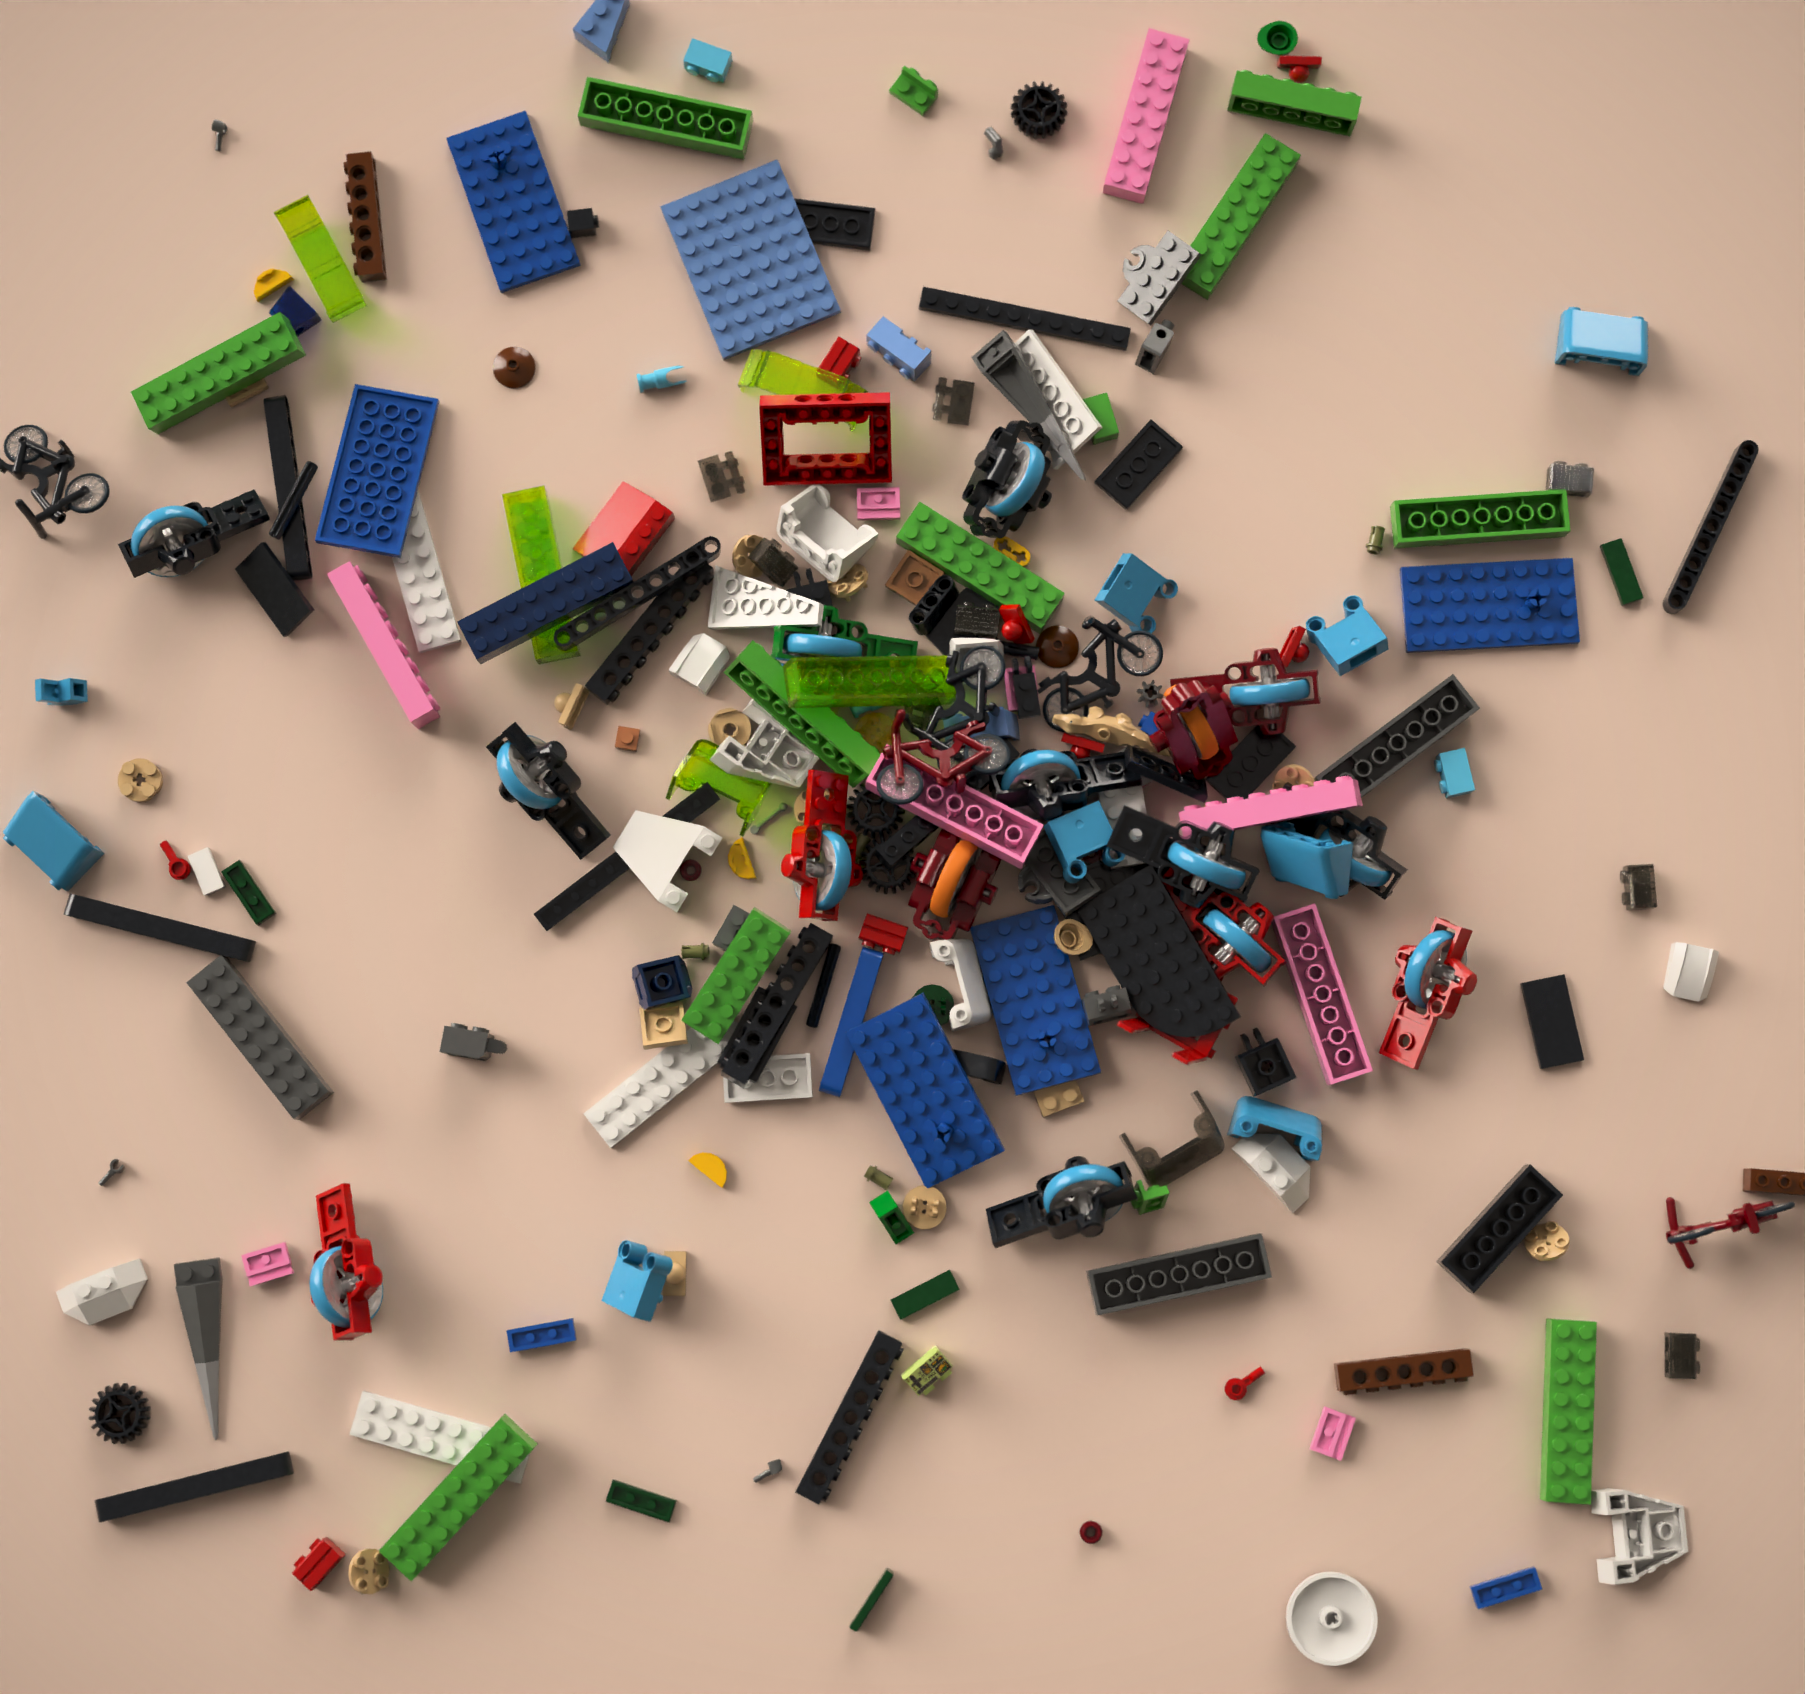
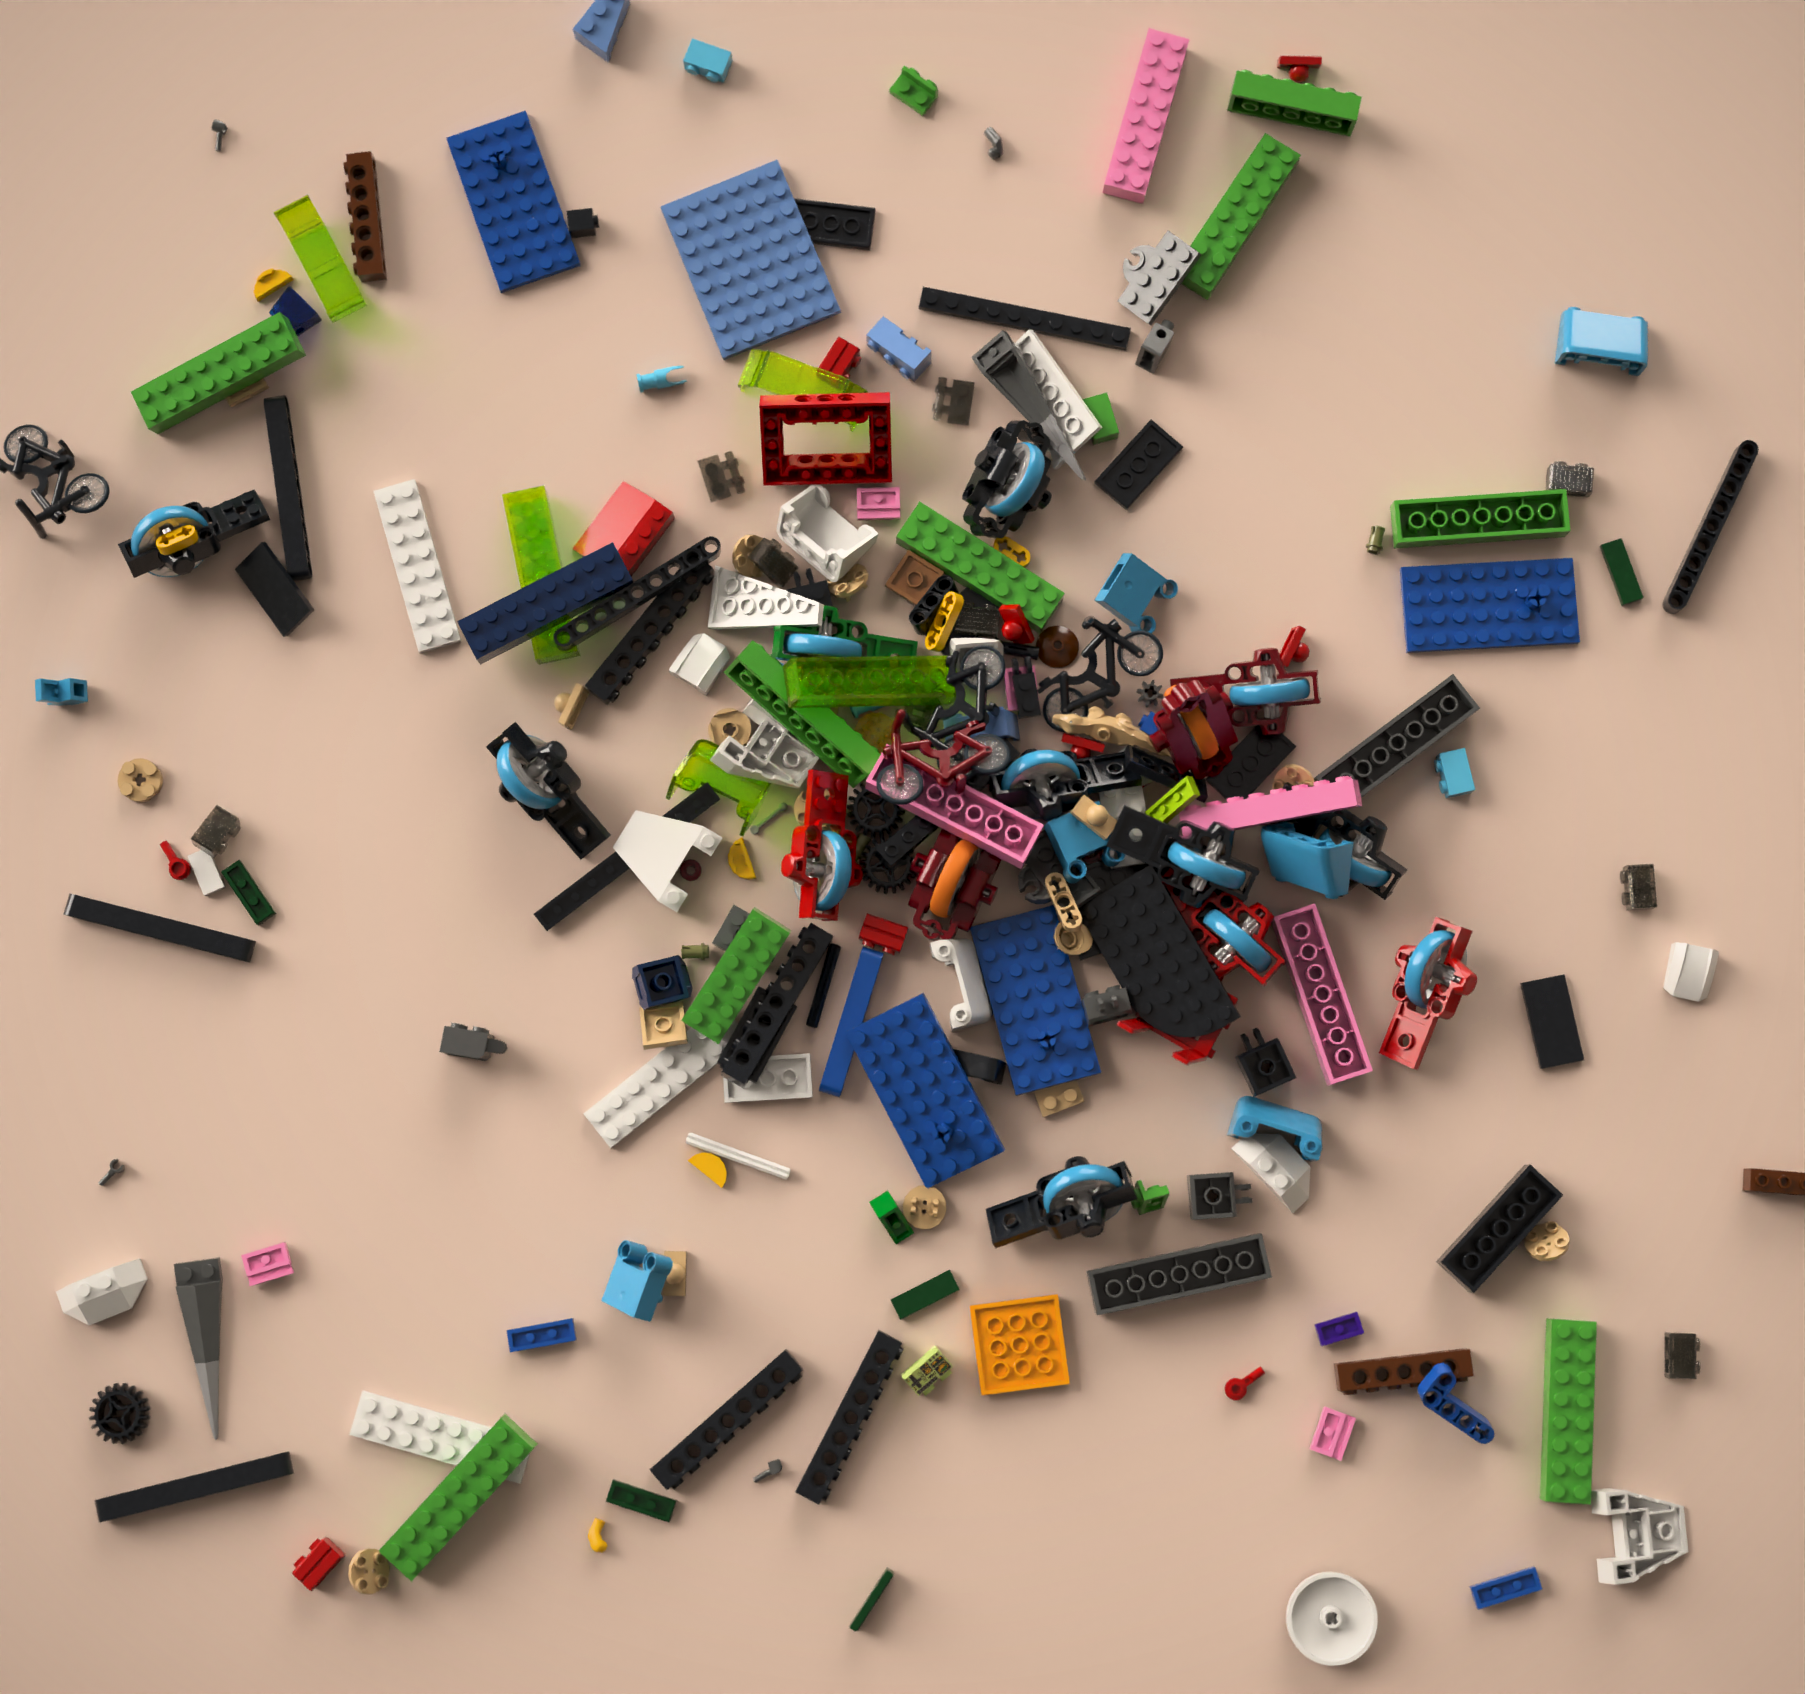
dark azure windscreen [3,791,105,891] -> none
dark grey brick [186,955,334,1120] -> none
black axle [269,461,318,540] -> none
red piece [309,1183,383,1341] -> none
blue plate [315,384,439,558] -> none
bright pink brick [327,561,441,729] -> none
reddish brown dish [493,347,535,388] -> none
bright green brick [578,77,753,160] -> none
nougat plate [615,726,641,752] -> none
olive pin [864,1165,893,1190] -> none
dark green plate [912,984,954,1026] -> none
black gear [1011,81,1067,139] -> none
dark red plate [1080,1521,1102,1544] -> none
clear smoke windscreen [1119,1090,1225,1187] -> none
green piece [1257,21,1298,56] -> none
dark azure piece [1306,595,1388,676] -> none
dark red piece [1666,1197,1795,1269] -> none
none -> yellow beam [156,525,198,555]
none -> clear smoke brick [191,805,241,858]
none -> yellow arm [588,1518,607,1553]
none -> black brick [650,1349,803,1490]
none -> white axle [686,1133,791,1180]
none -> yellow beam [925,591,964,652]
none -> light orange plate [970,1294,1070,1395]
none -> tan beam [1045,872,1082,932]
none -> tan tile [1070,795,1117,840]
none -> lime plate [1145,776,1200,823]
none -> dark grey hinge [1187,1172,1252,1220]
none -> dark purple plate [1314,1311,1364,1346]
none -> blue beam [1417,1363,1495,1444]

